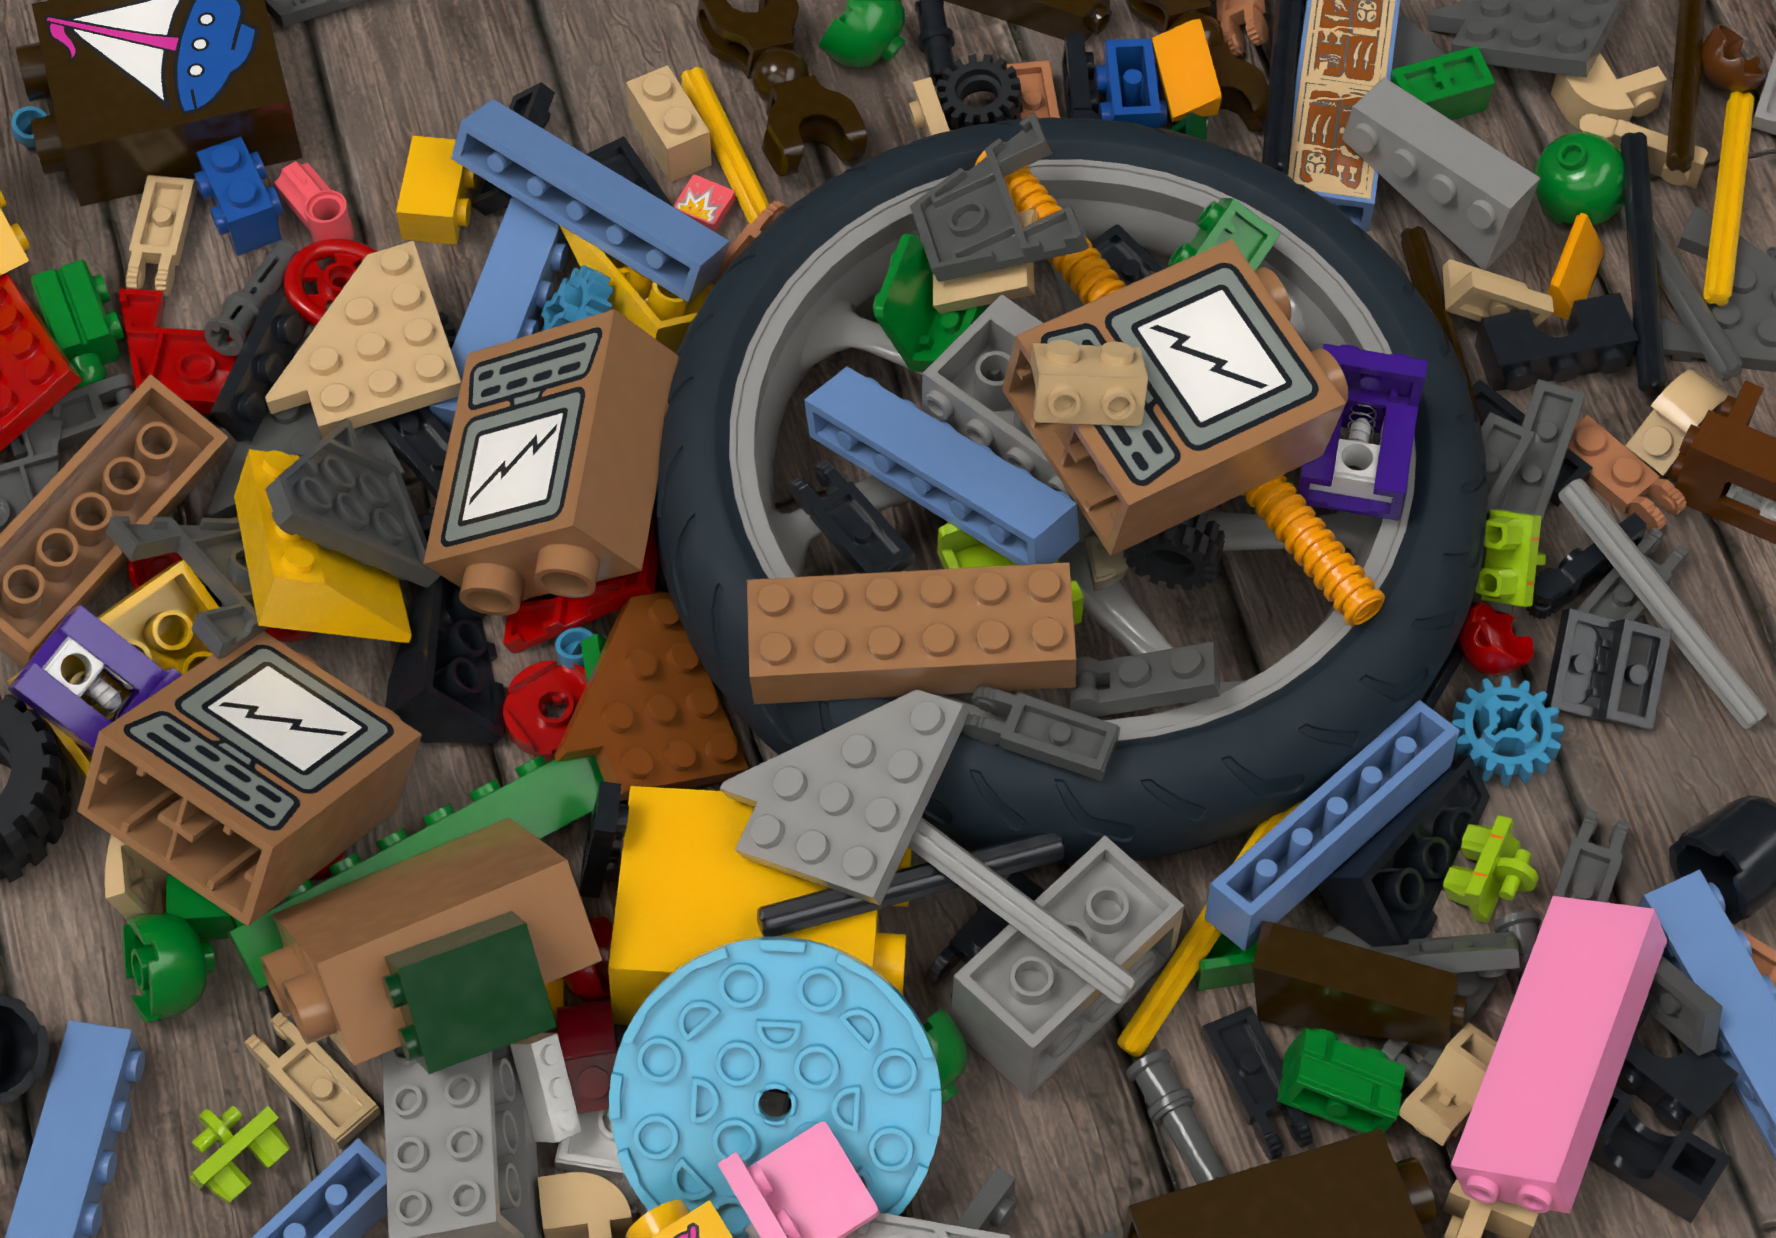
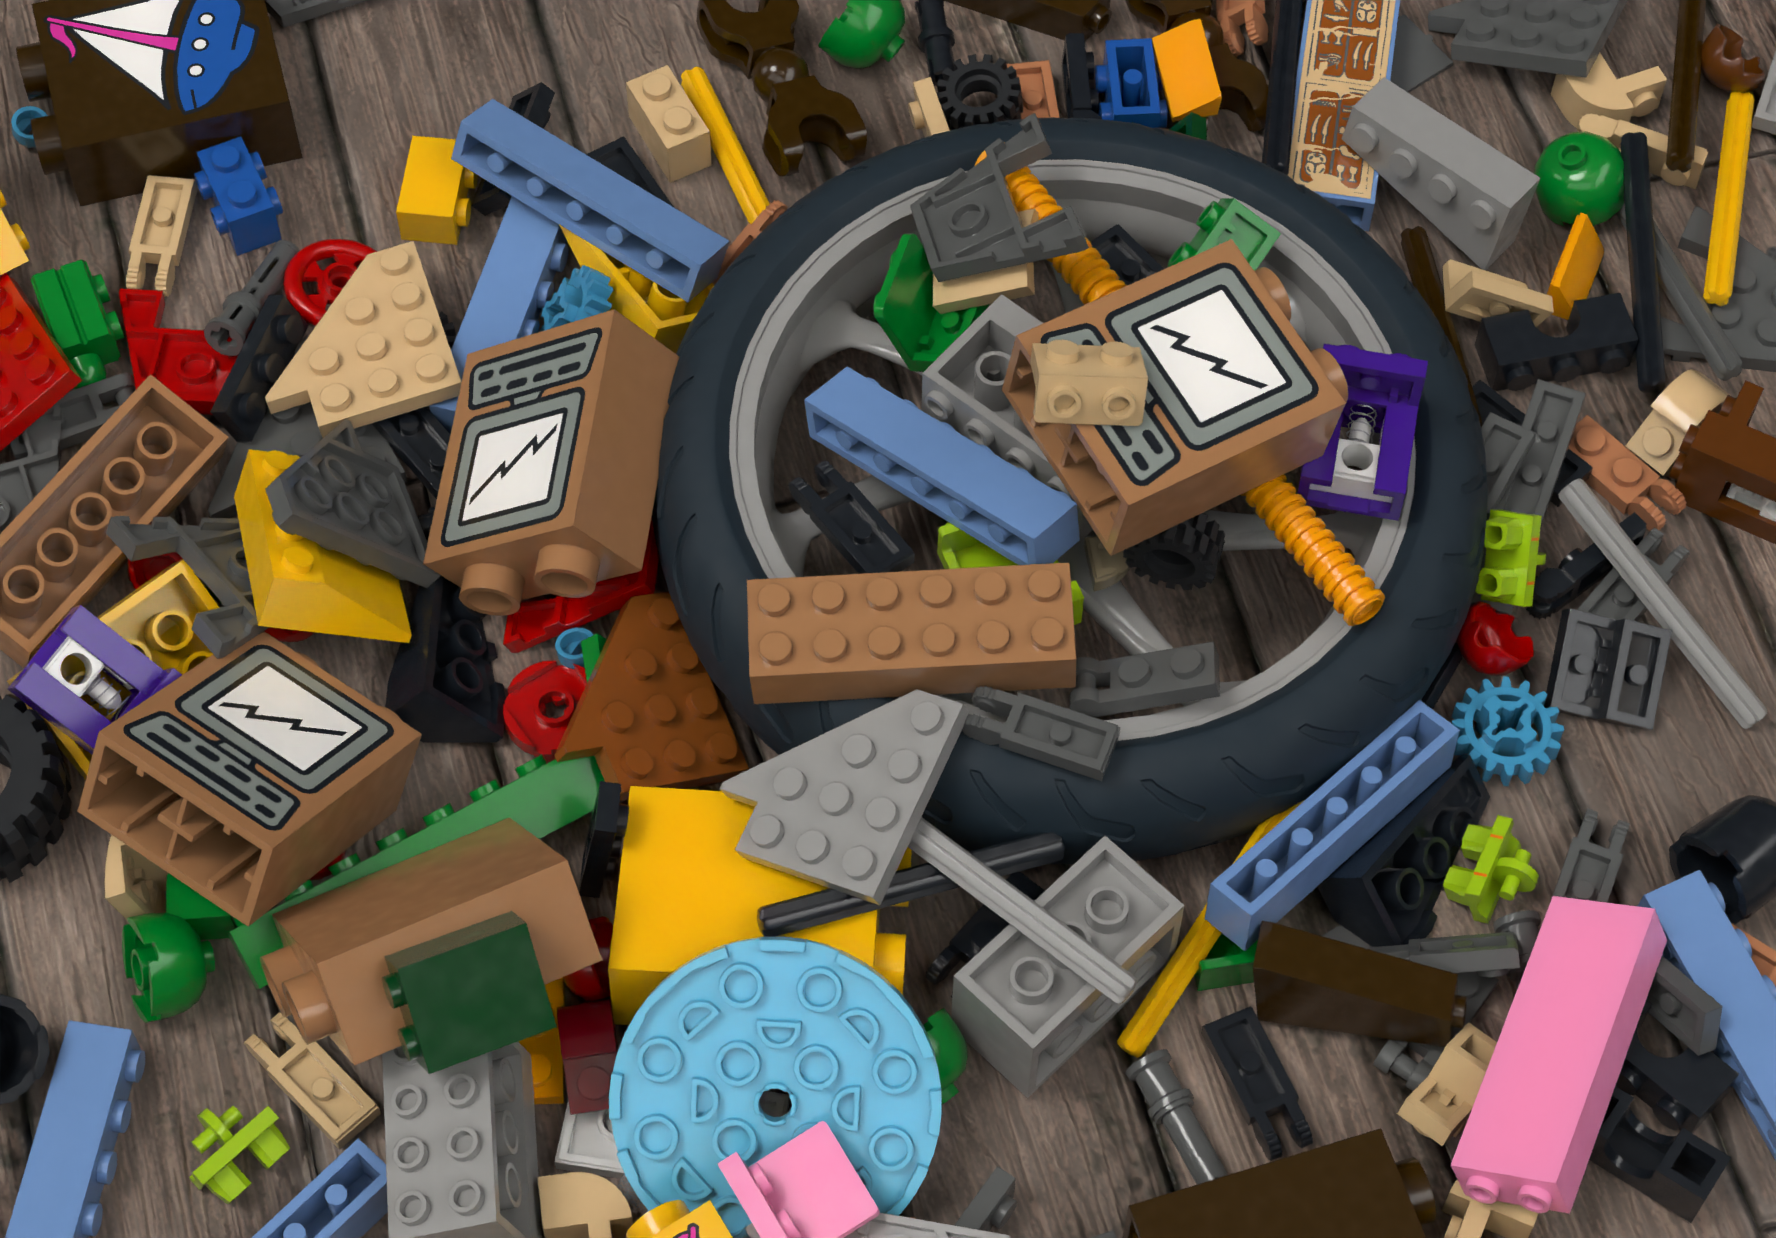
coral piece [274,161,354,243] -> none
white piece [510,1033,582,1143] -> none
tile [673,174,736,232] -> none
green brick [1277,1028,1406,1134] -> none
green hinge [1391,46,1495,121] -> none

